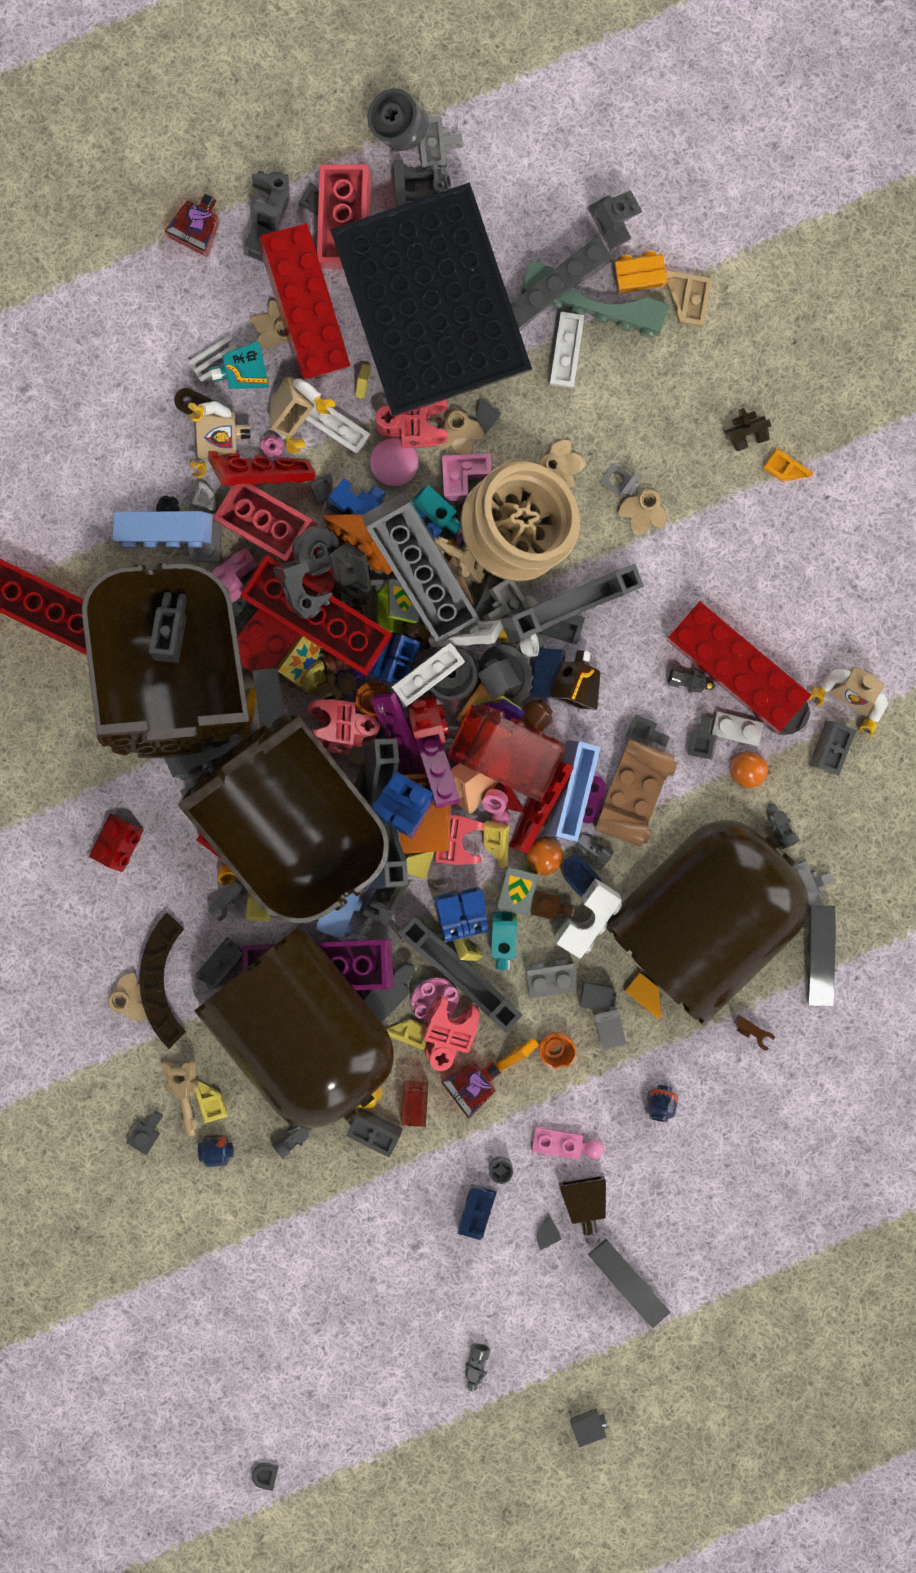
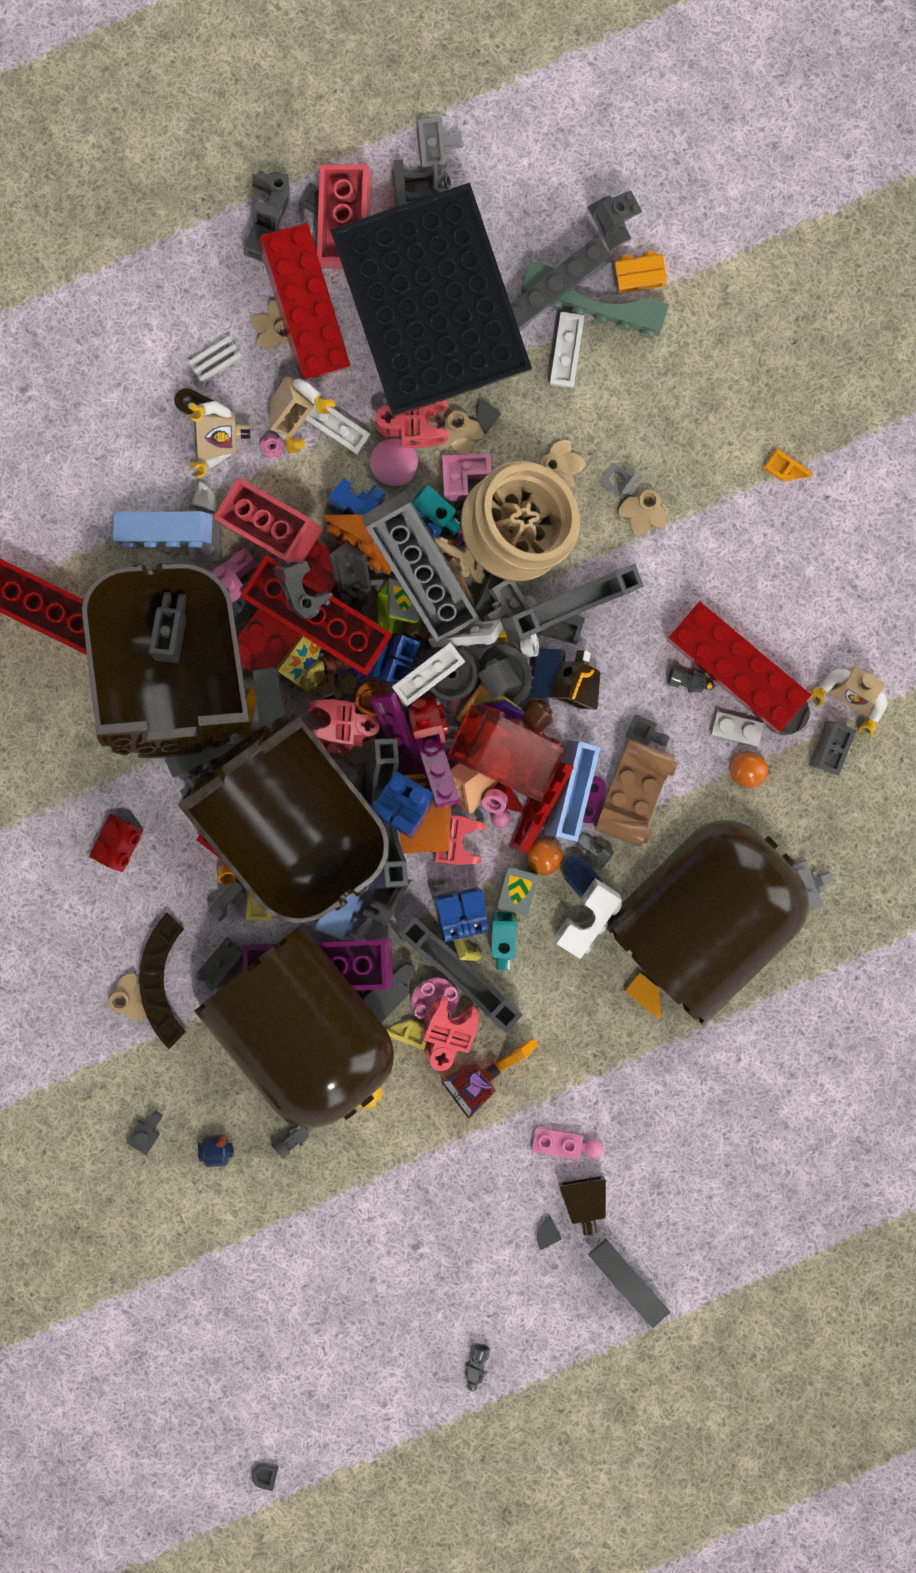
black plate [156,496,180,512] -> none
tan piece [162,1060,199,1137] -> none
torso [164,194,220,258] -> none
light yellow tile [195,1079,228,1123] -> none
red wing [208,451,316,486] -> none
teal torso [210,341,269,389] -> none
dark grey plate [292,525,339,576] -> none
dark grey tile [308,473,333,505] -> none
dark grey hinge [346,1108,403,1158] -> none
light yellow tile [355,364,371,399] -> none
dark grey wheel [367,88,429,151] -> none
clear red torso [401,1080,429,1128] -> none
light yellow tile [406,852,434,880] -> none
dark blue hinge [458,1184,497,1240] -> none
light yellow tile [483,820,509,869] -> none
dark grey wheel [489,1156,513,1184] -> none
light grey bracket [525,959,578,999] -> none
reddish brown plate [531,891,575,920] -> none
orange hair [539,1032,576,1069] -> none
dark grey brick [570,1408,609,1448] -> none
dark grey brick [579,981,617,1012] -> none
light grey bracket [593,1010,627,1051] -> none
dark blue head [645,1085,678,1122] -> none
tan wing [666,270,712,328] -> none
dark grey plate [688,716,717,760] -> none
dark brown hips [723,408,772,451] -> none
reddish brown plate [733,1015,775,1050] -> none
dark grey piece [767,803,800,849] -> none
dark grey slope [808,906,836,1006] -> none

